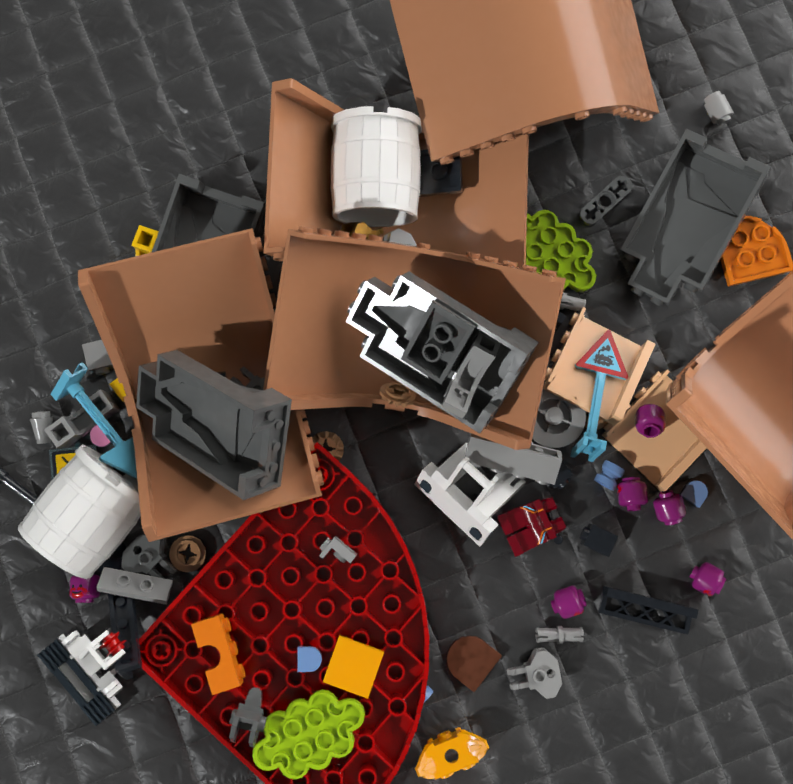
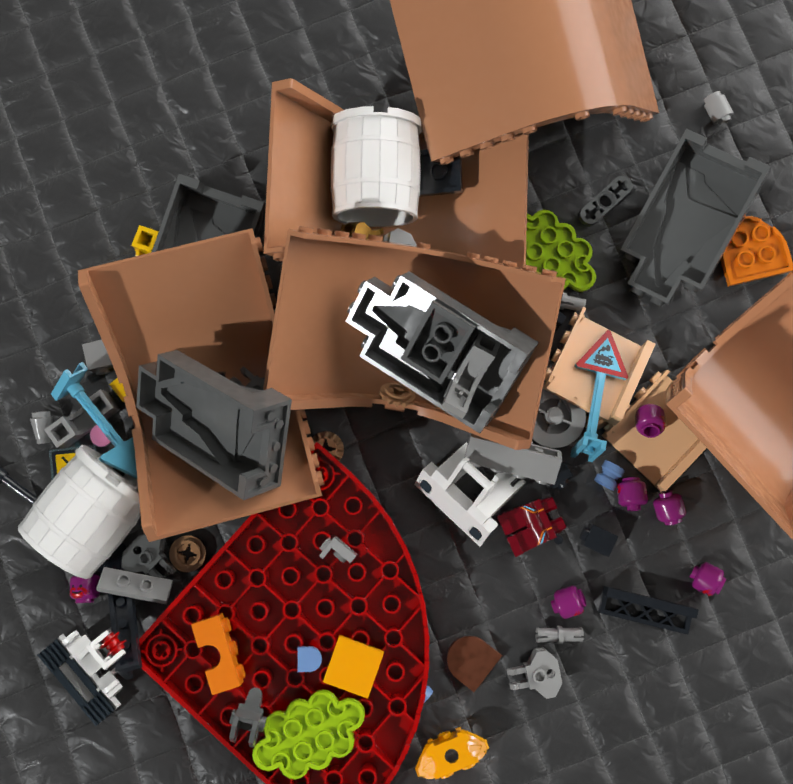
medium blue tile [680,481,708,508] -> none

